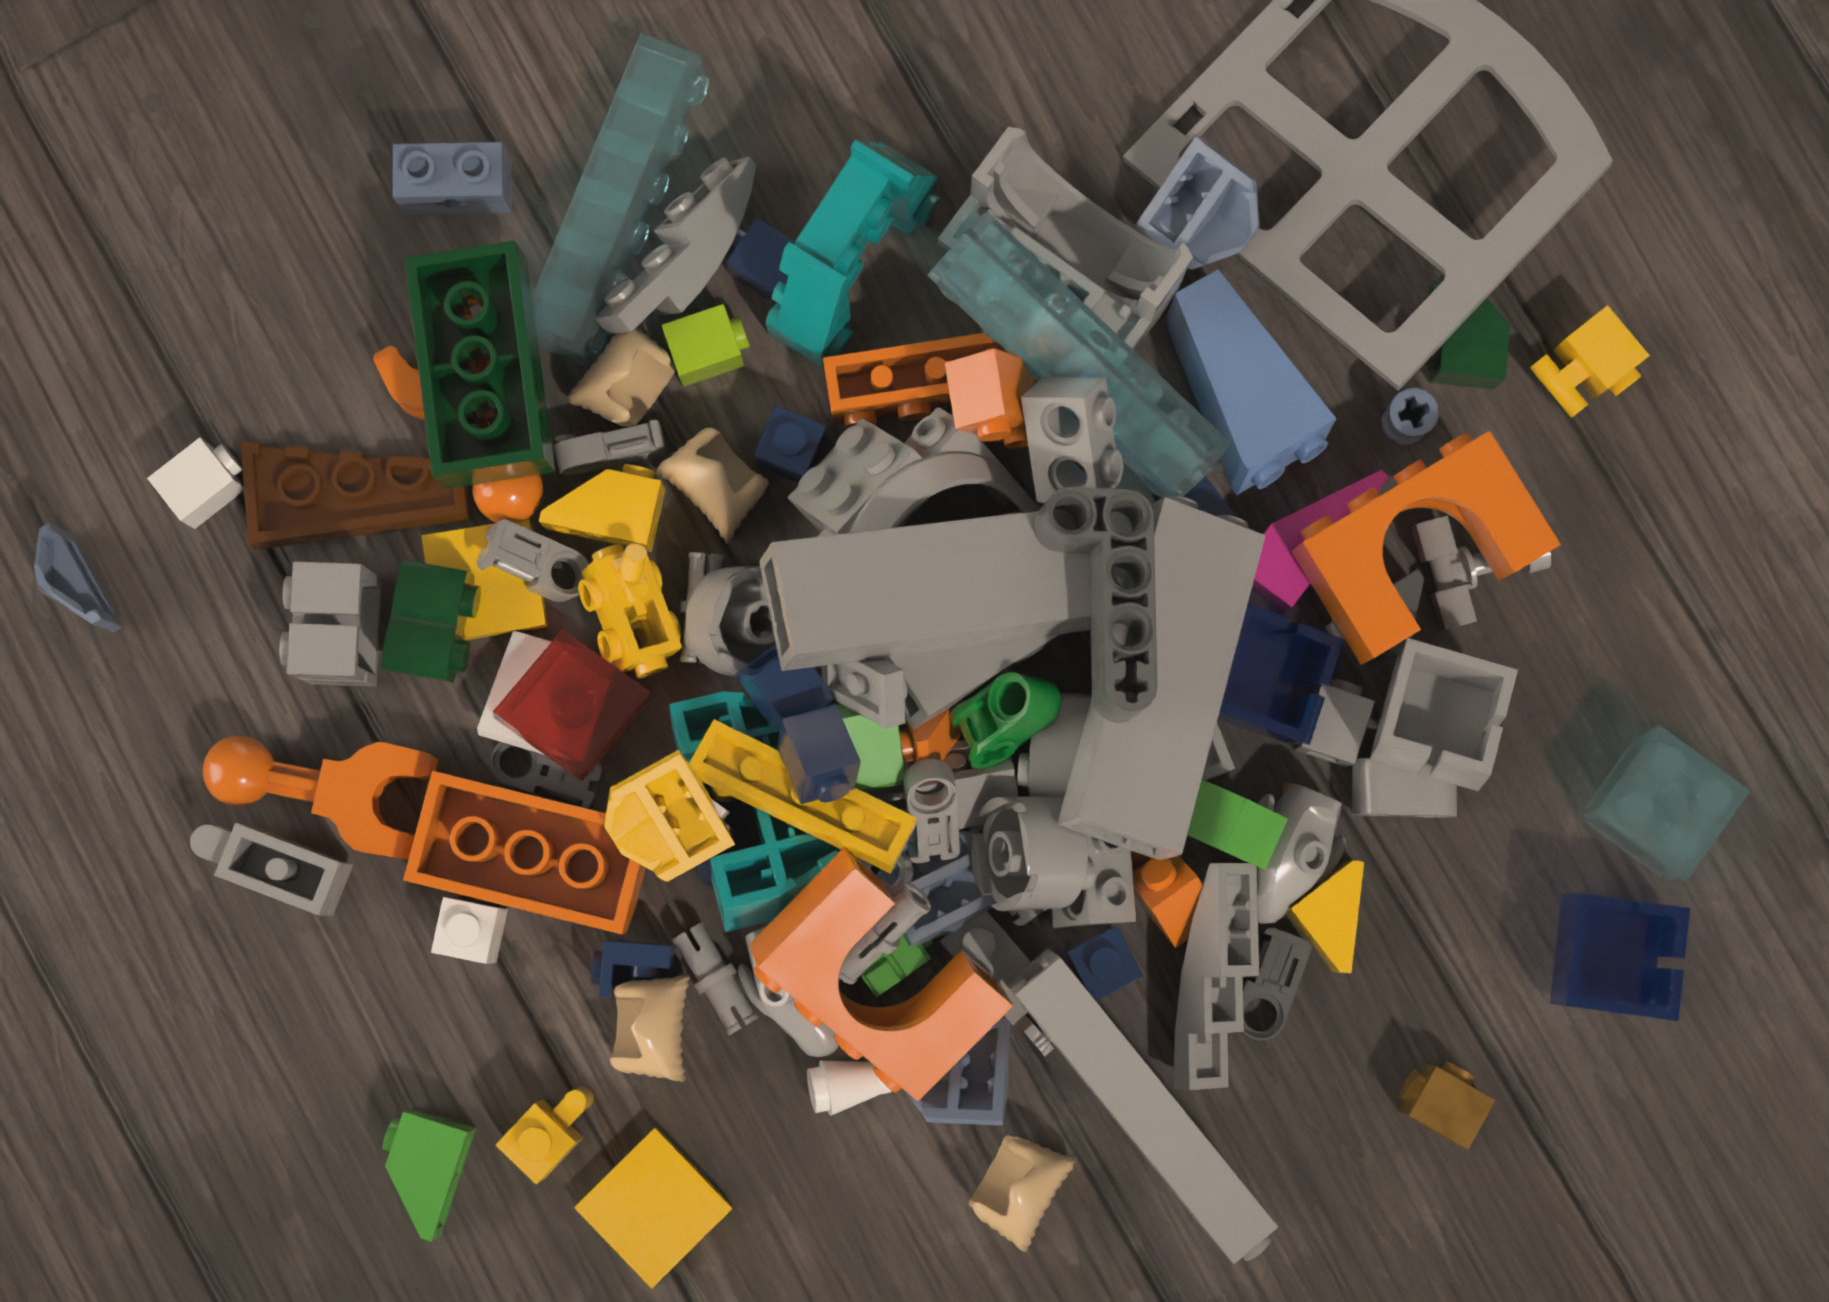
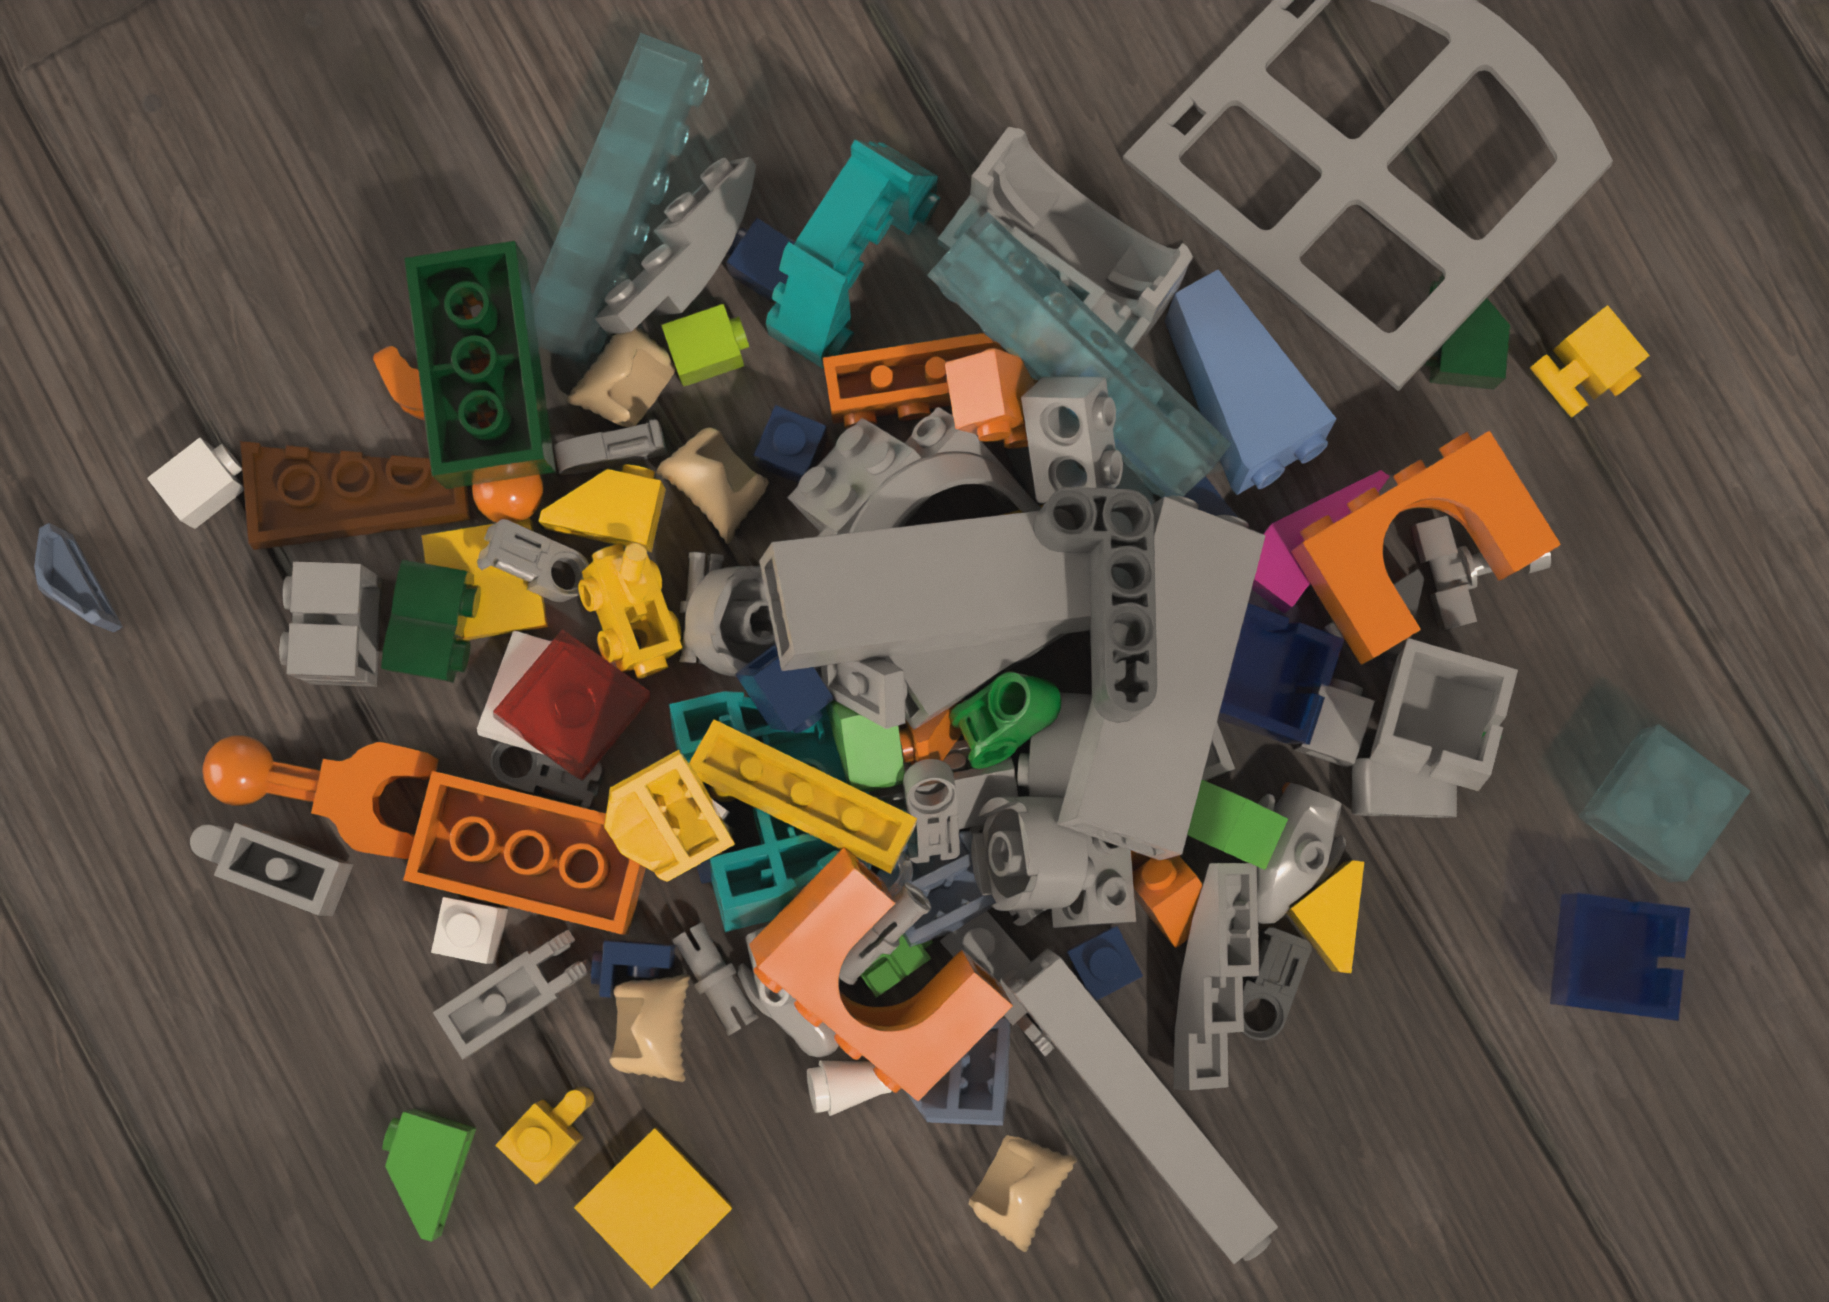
sand blue brick [393,142,512,215] -> none
dark blue brick [777,704,861,805] -> none
sand blue slope [1135,136,1259,270] -> none
sand blue bush [1380,388,1439,446] -> none
pearl gold brick [1399,1061,1495,1150] -> none
none -> light grey hinge [433,930,592,1060]

